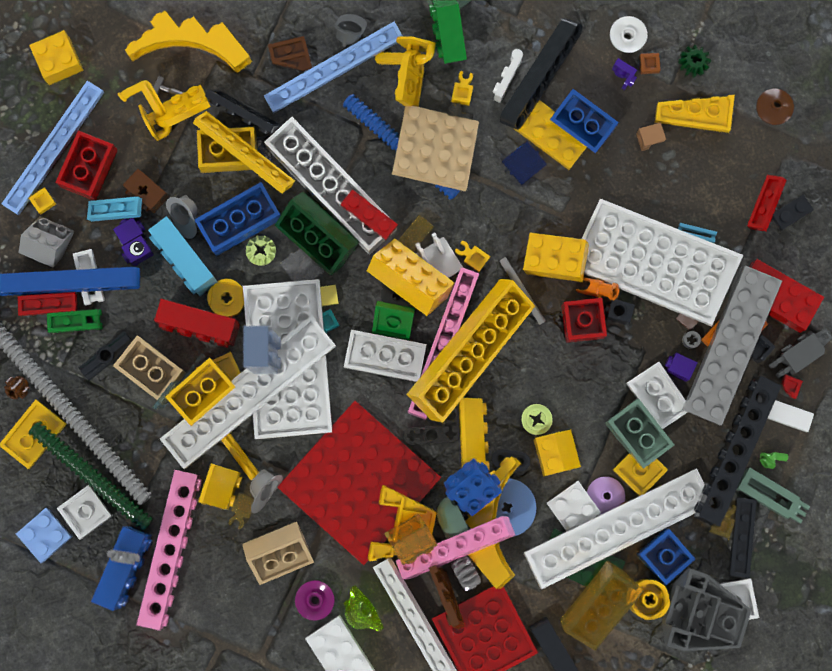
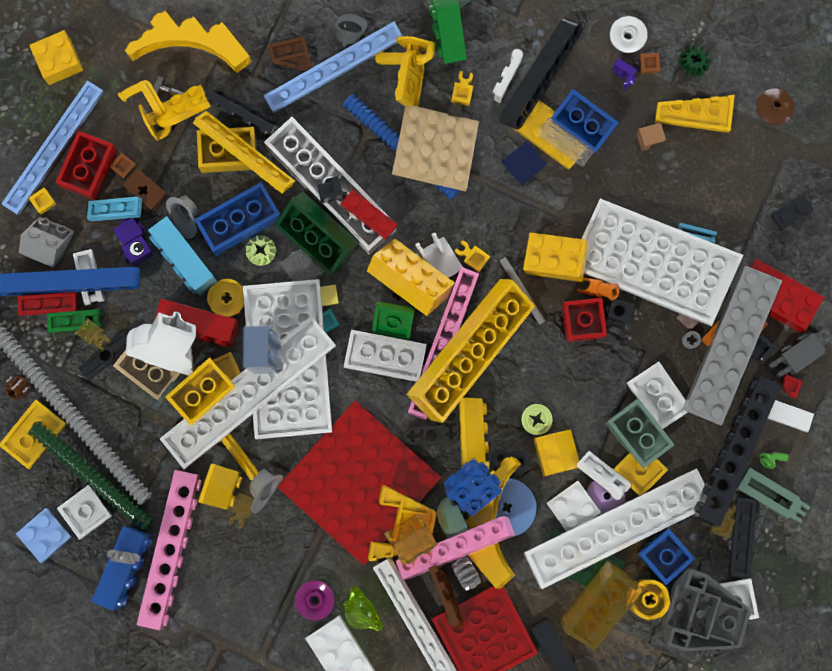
tan slope [242,522,314,585] -> none
clear yellow plate [398,215,434,252] -> none
dark purple brick [665,353,698,382] -> none
red plate [747,175,787,232] -> none
none -> clear yellow plate [75,319,111,351]
none -> dark orange plate [109,152,137,180]
none -> white piece [126,312,196,376]
none -> black panel [317,176,344,204]
none -> clear plate [537,118,595,167]
none -> white plate [577,451,631,500]

